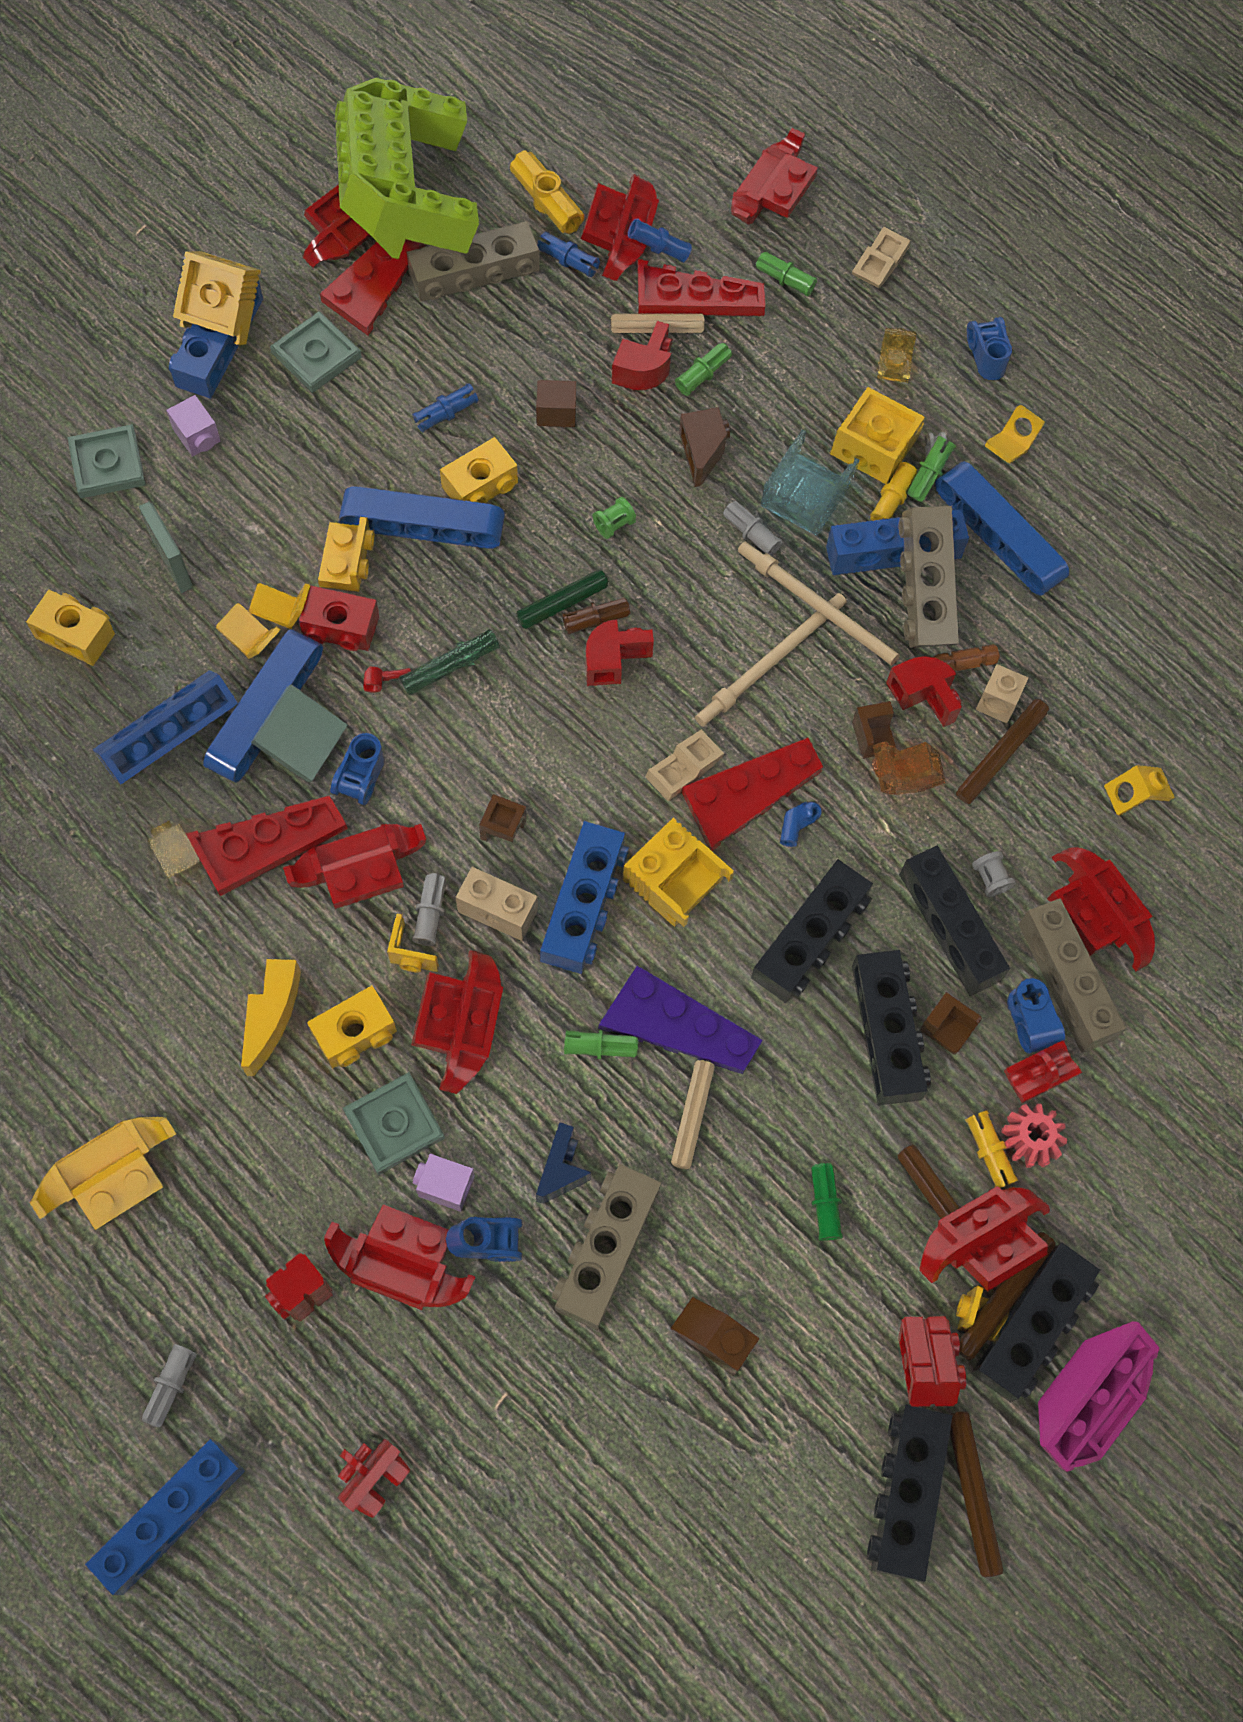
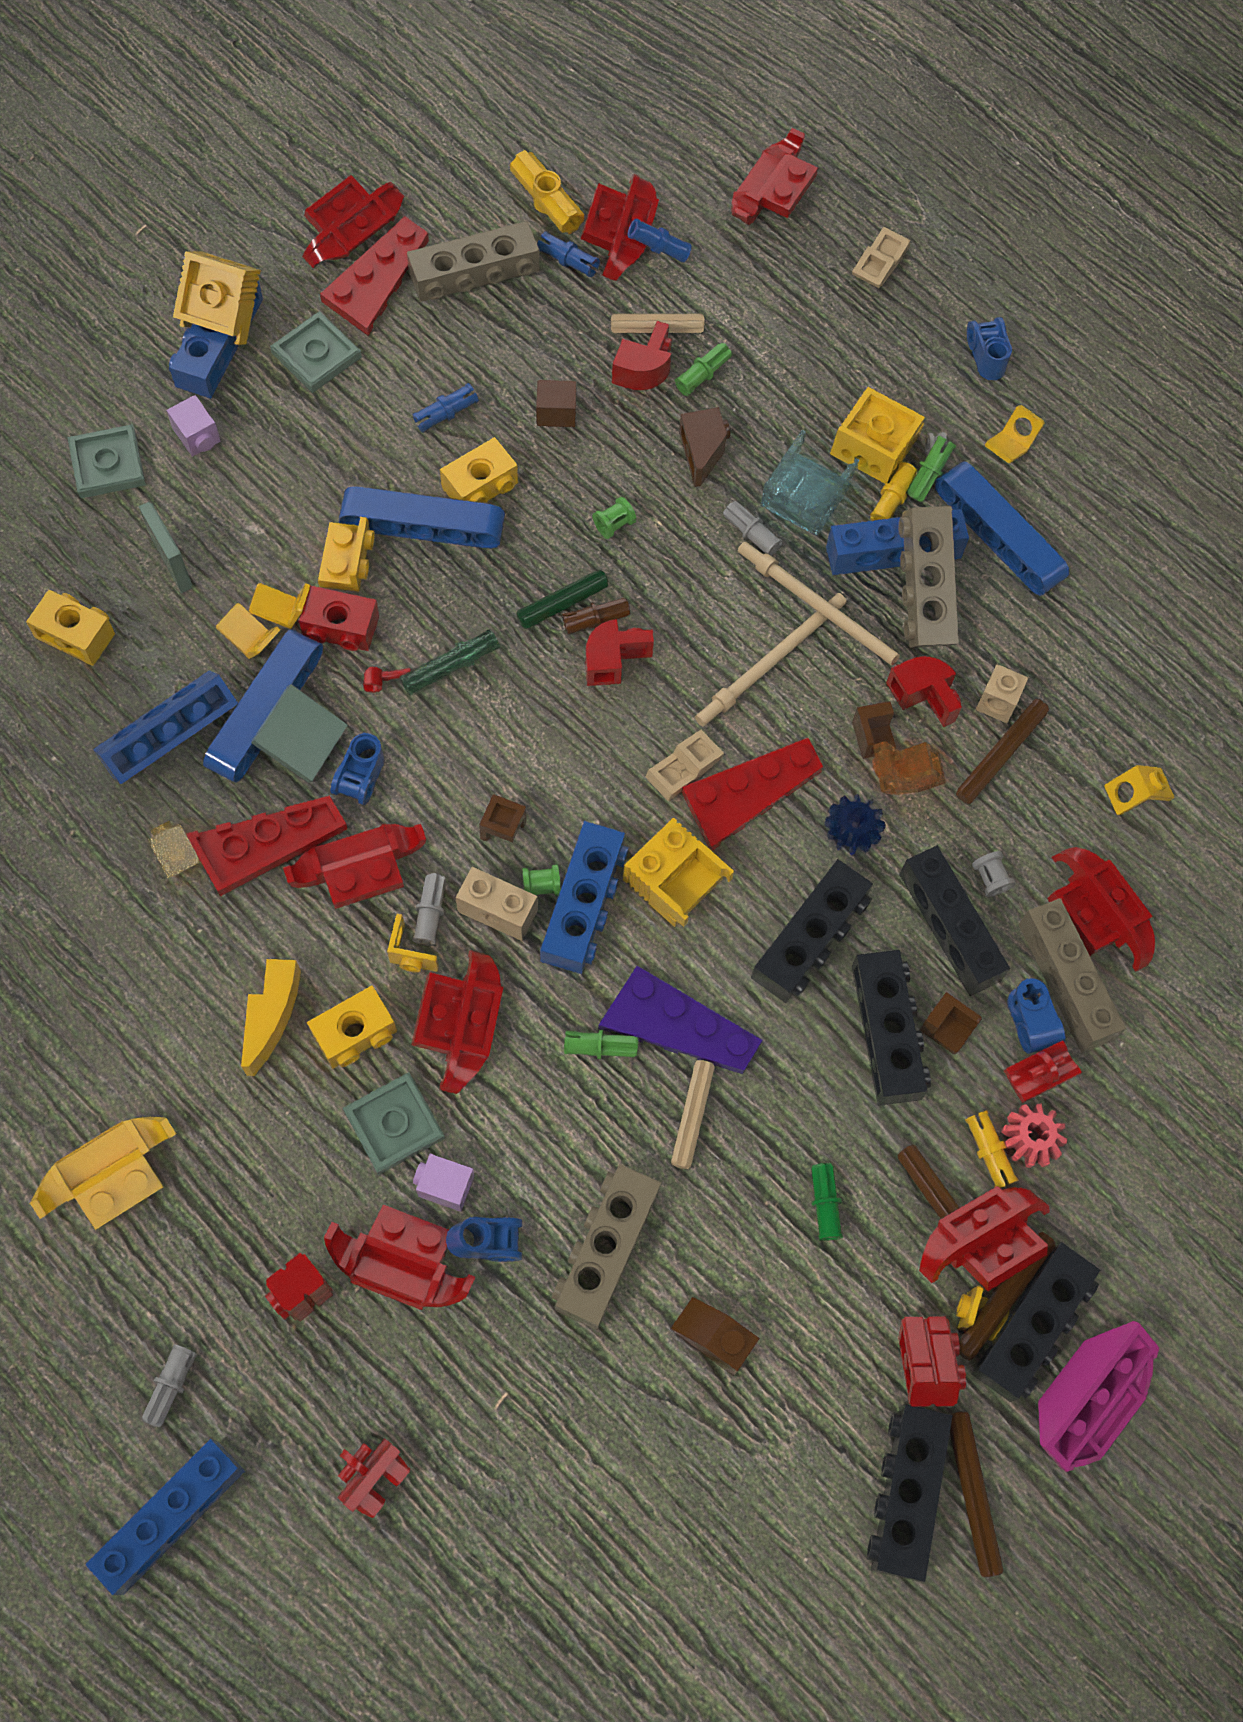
lime wedge [335,77,479,259] -> none
dark blue slope [536,1122,591,1204] -> none
red wing [637,259,765,316] -> none
bright green axle [756,252,817,297] -> none
blue arm [780,802,822,847] -> none
clear yellow bracket [877,328,917,383] -> none
dark orange axle [933,644,1000,671] -> none
none -> bright green bush [522,864,561,897]
none -> clear blue gear [824,793,886,856]

